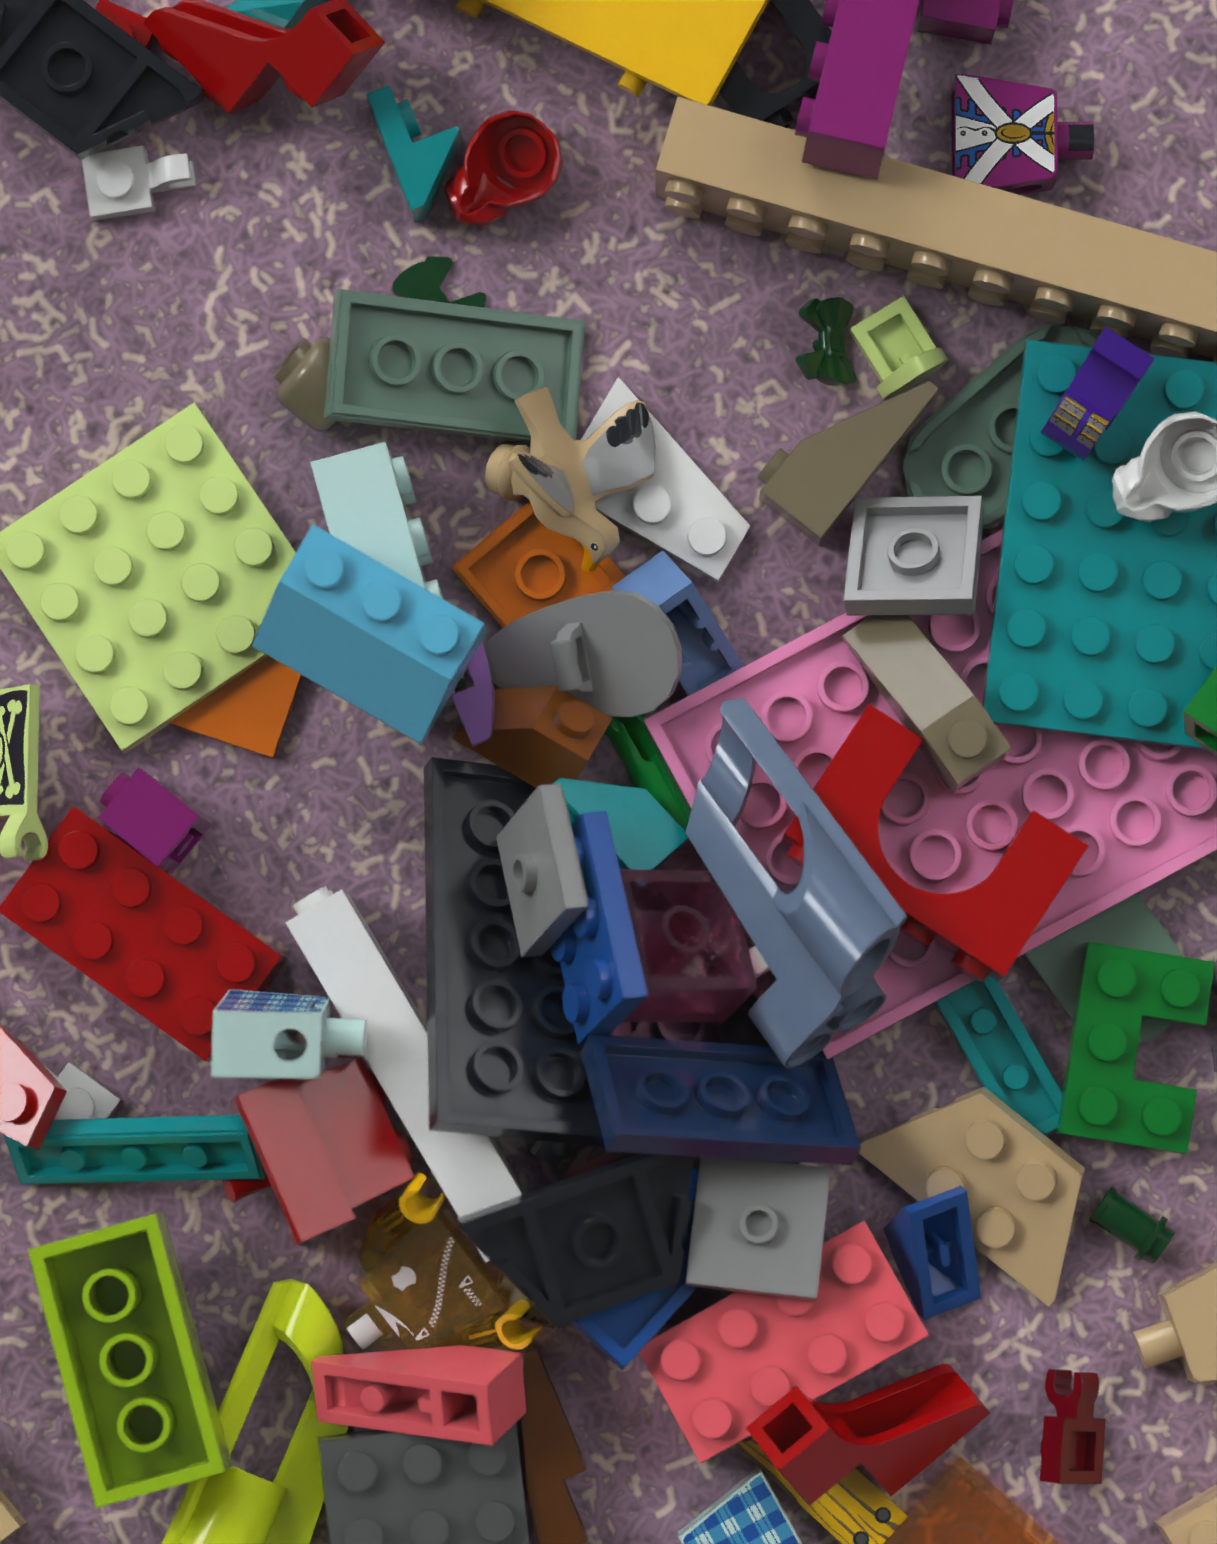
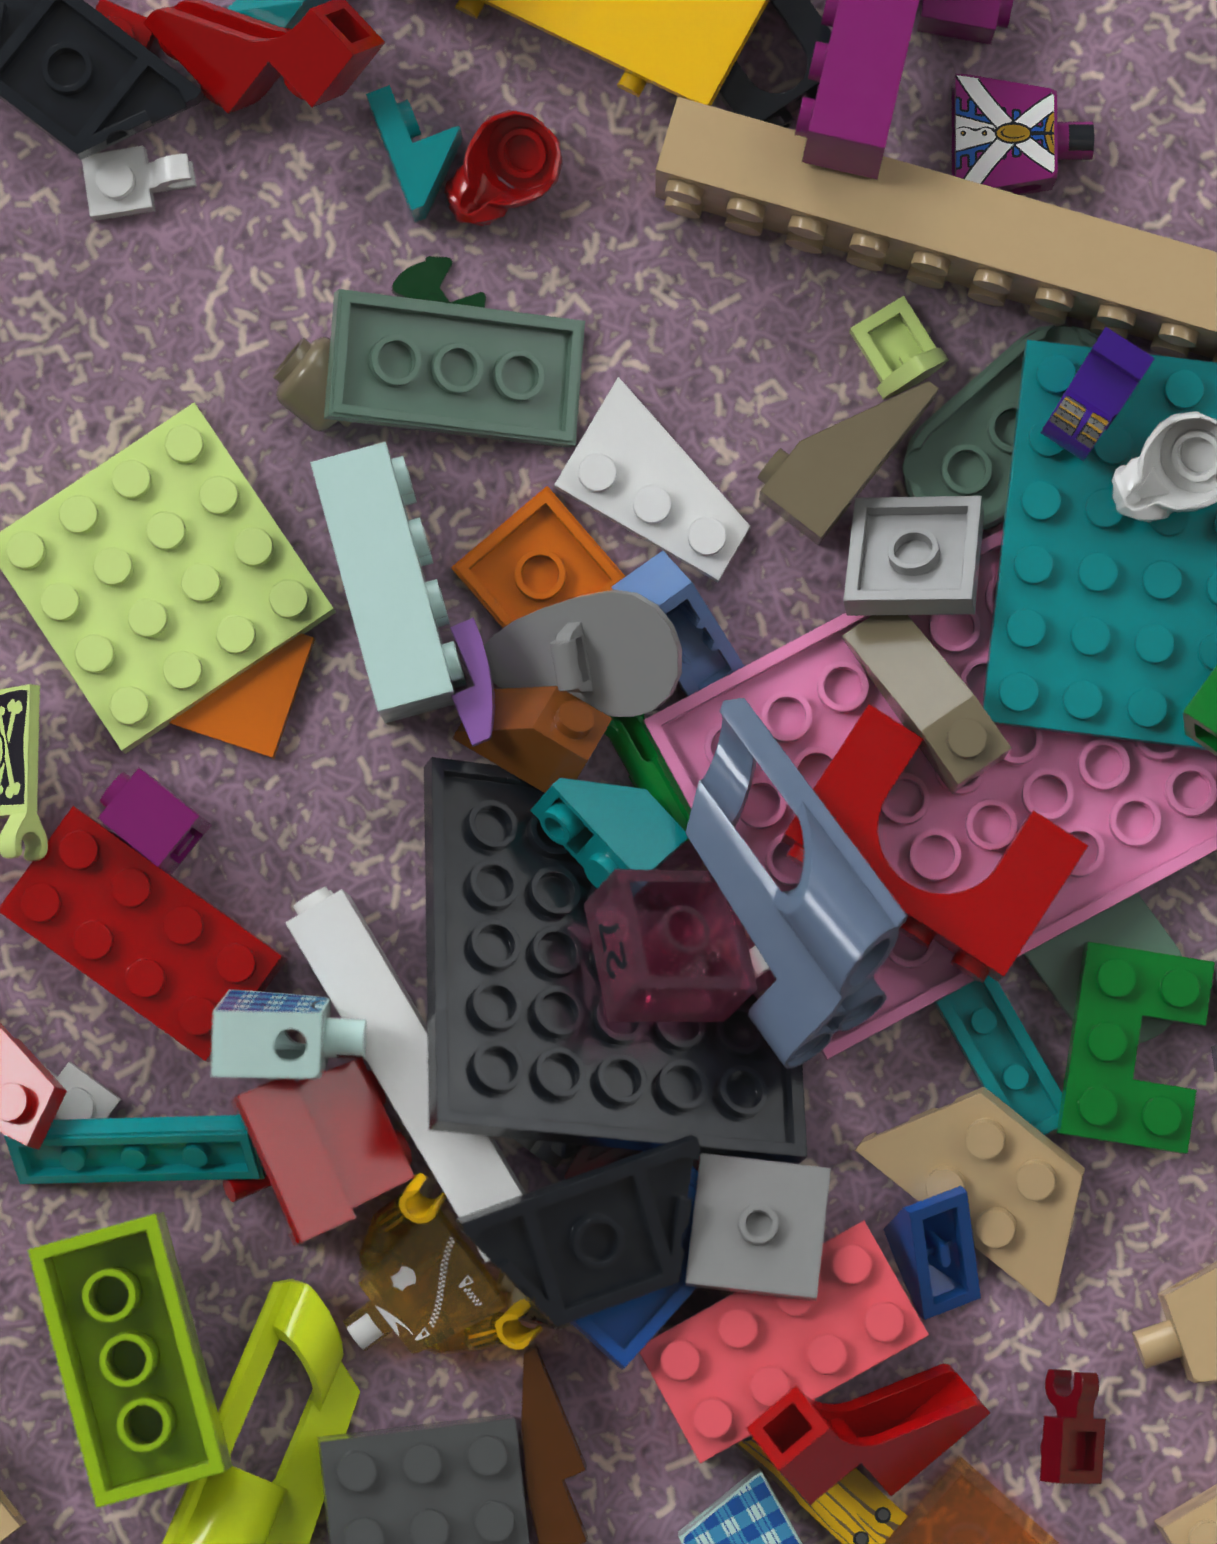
medium azure slope [252,524,488,745] -> none
coral slope [312,1345,527,1446] -> none
tan animal [485,387,656,572] -> none
light grey plate [496,784,589,957] -> none
blue plate [550,811,648,1044] -> none
dark blue plate [581,1034,861,1165] -> none
dark green piece [796,297,857,386] -> none
dark green pin [1089,1187,1175,1264] -> none

